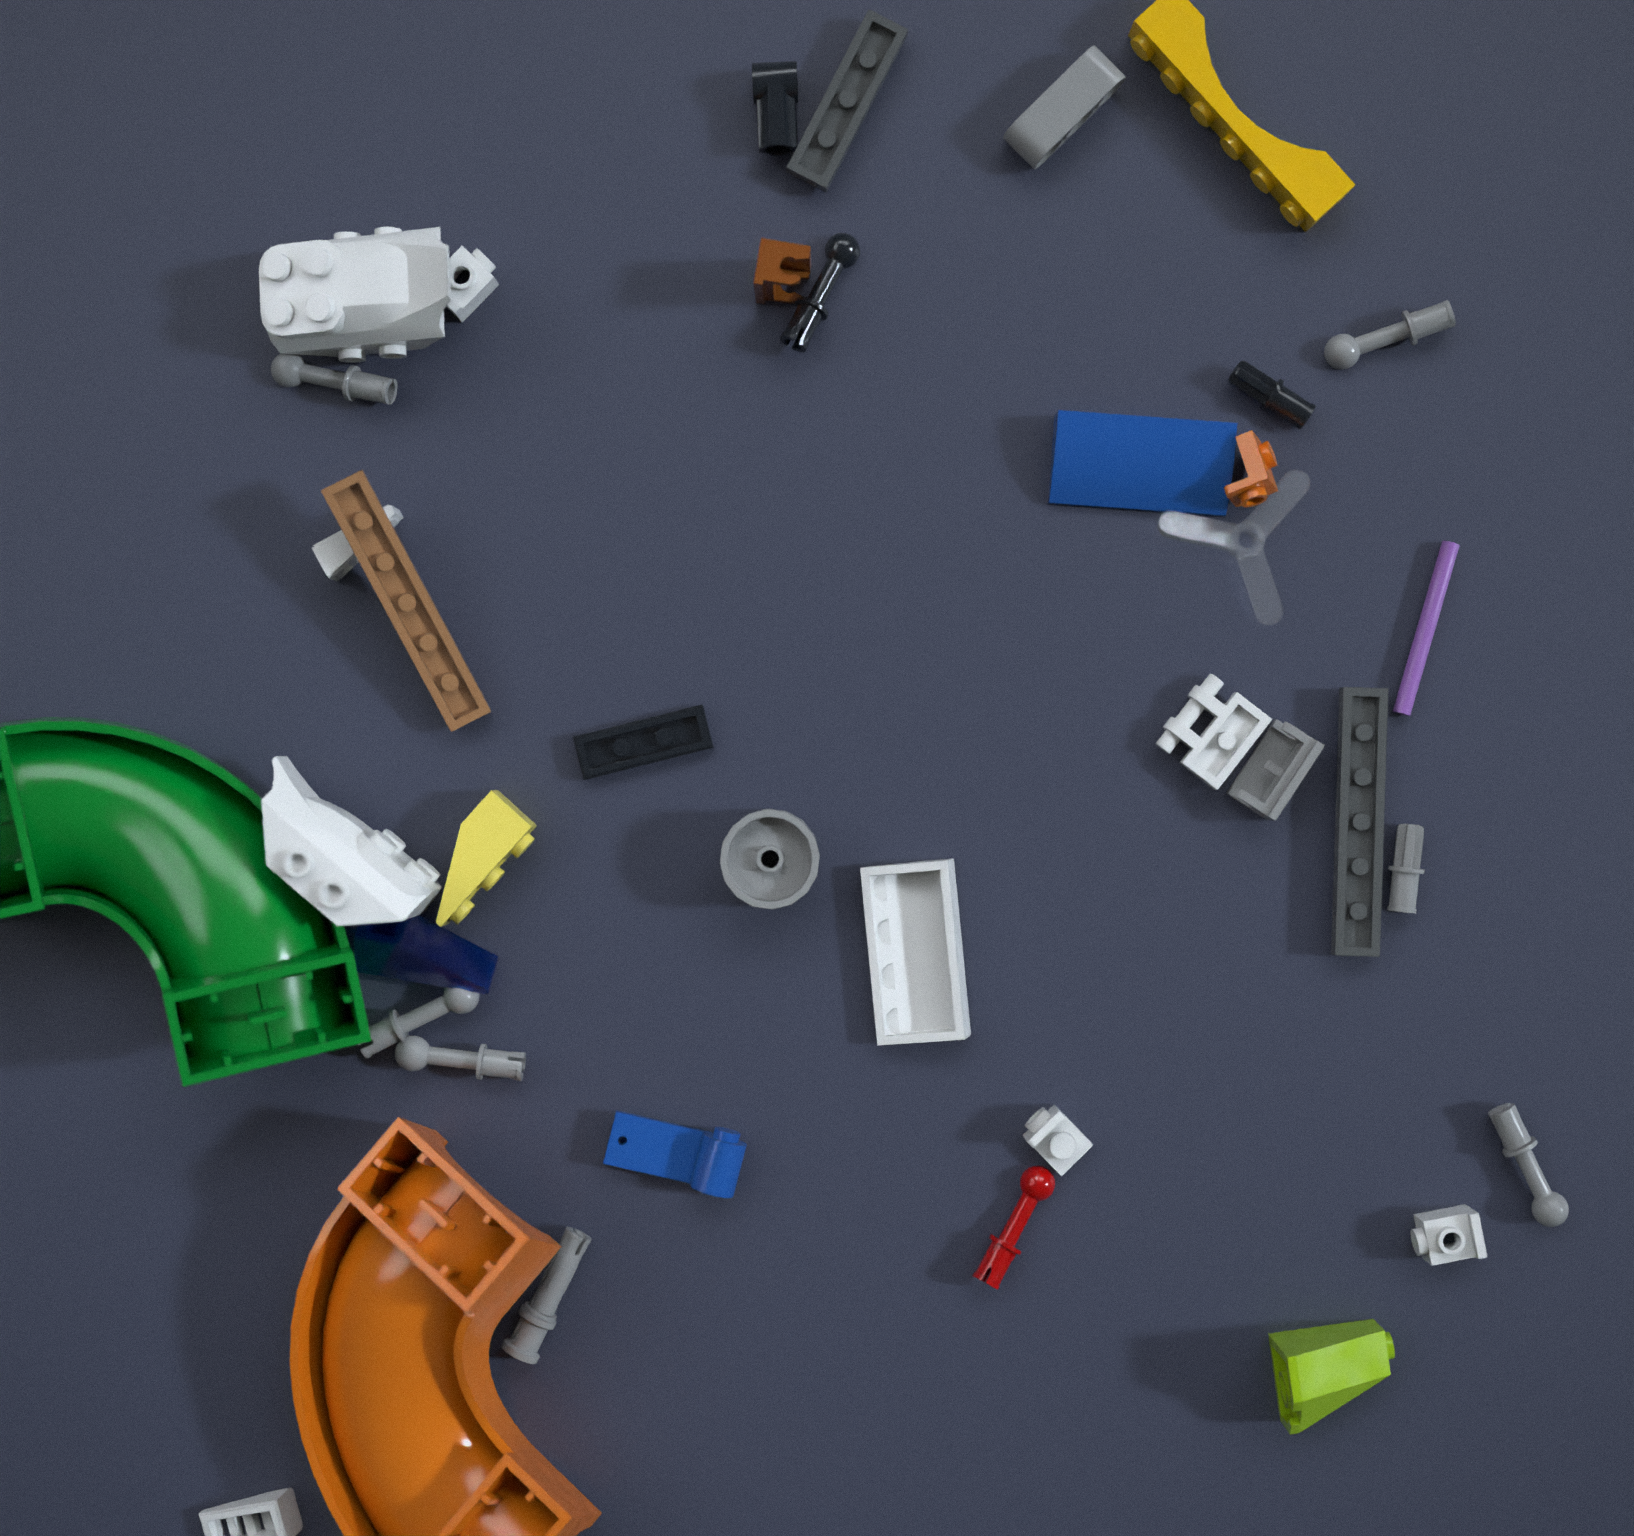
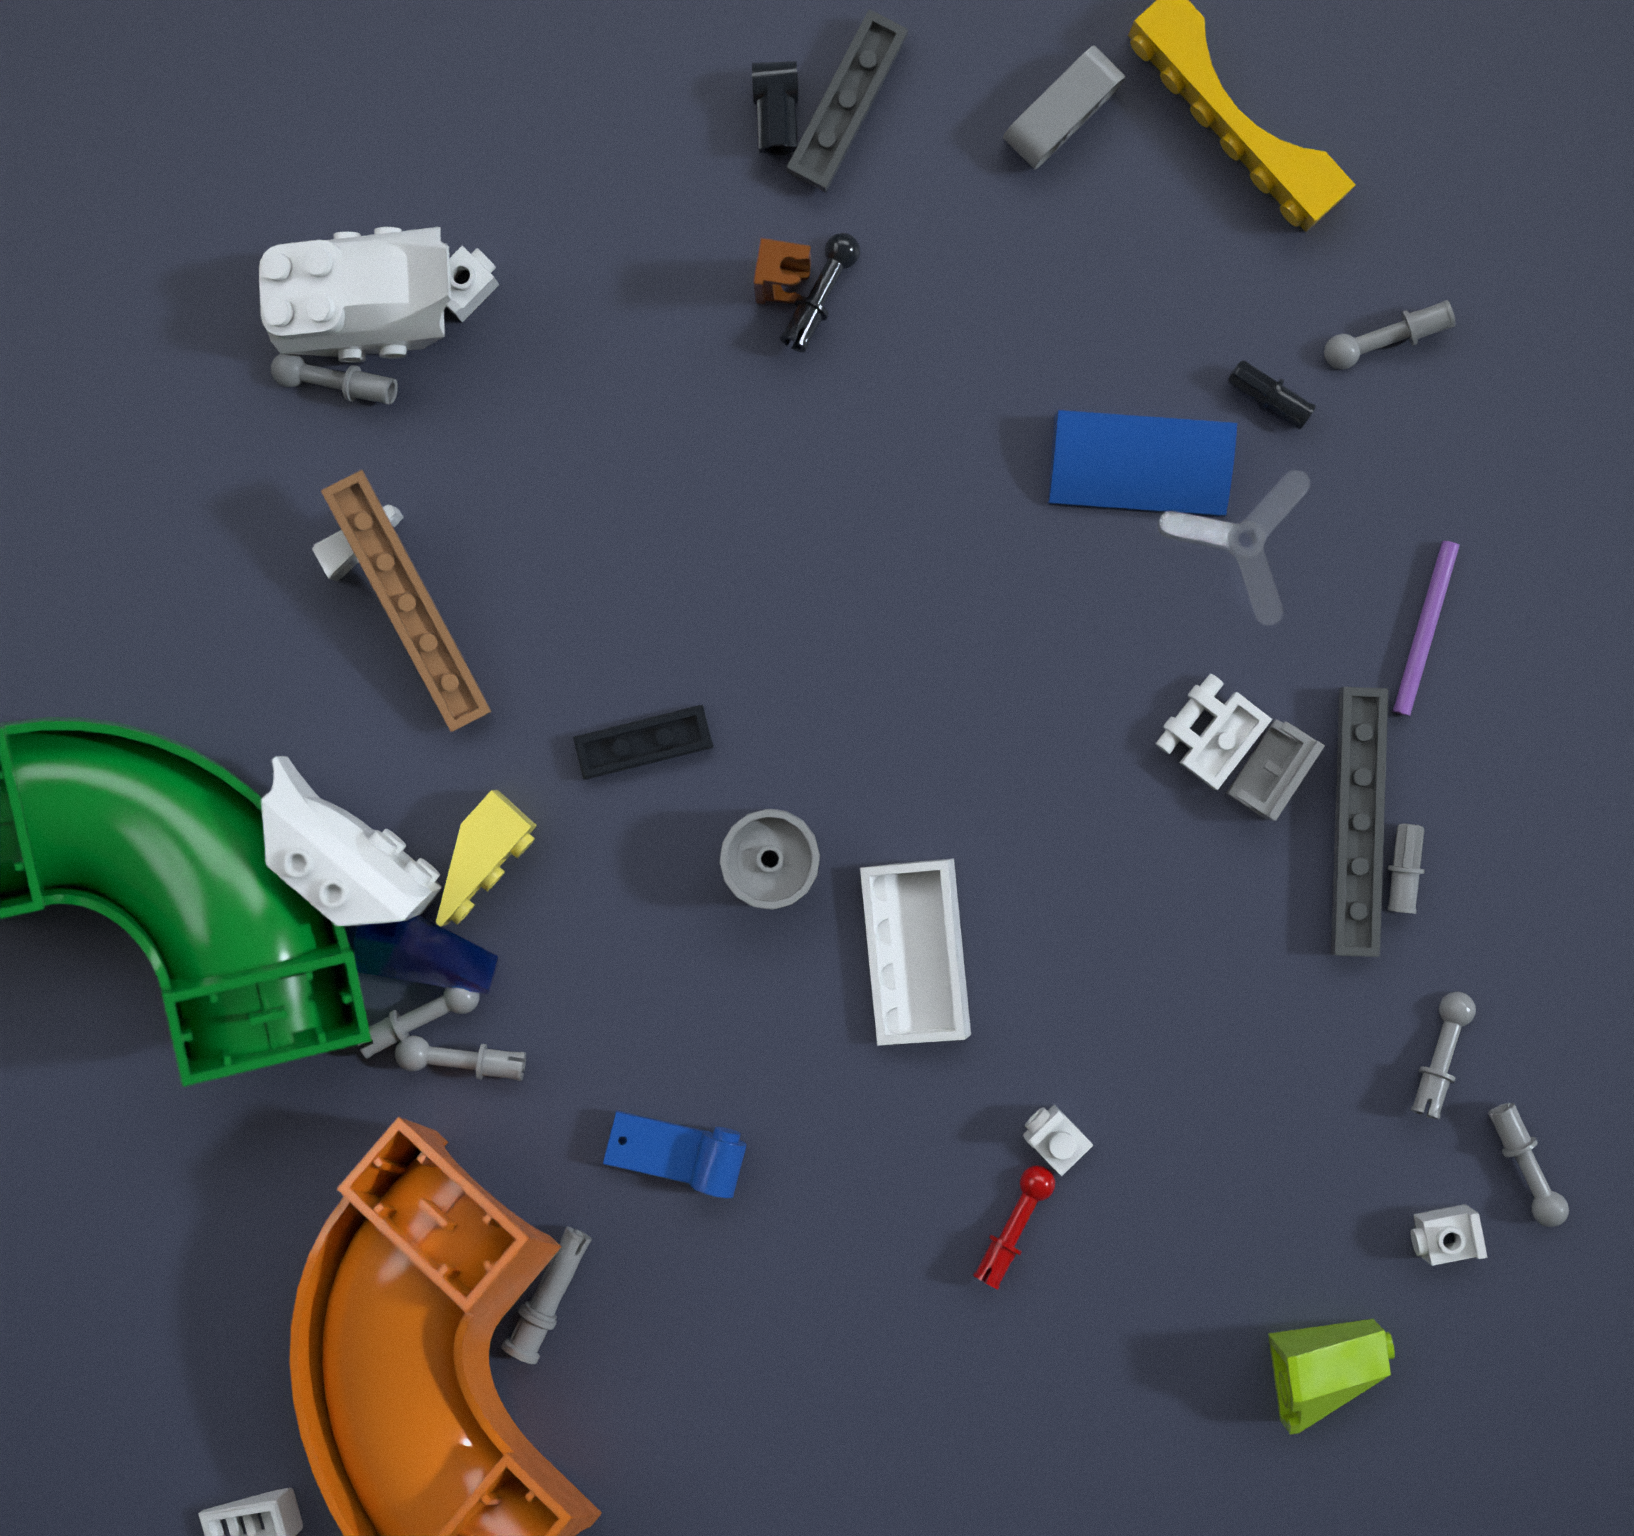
orange bracket [1224,430,1278,507] -> none
none -> light grey pin [1411,992,1476,1120]

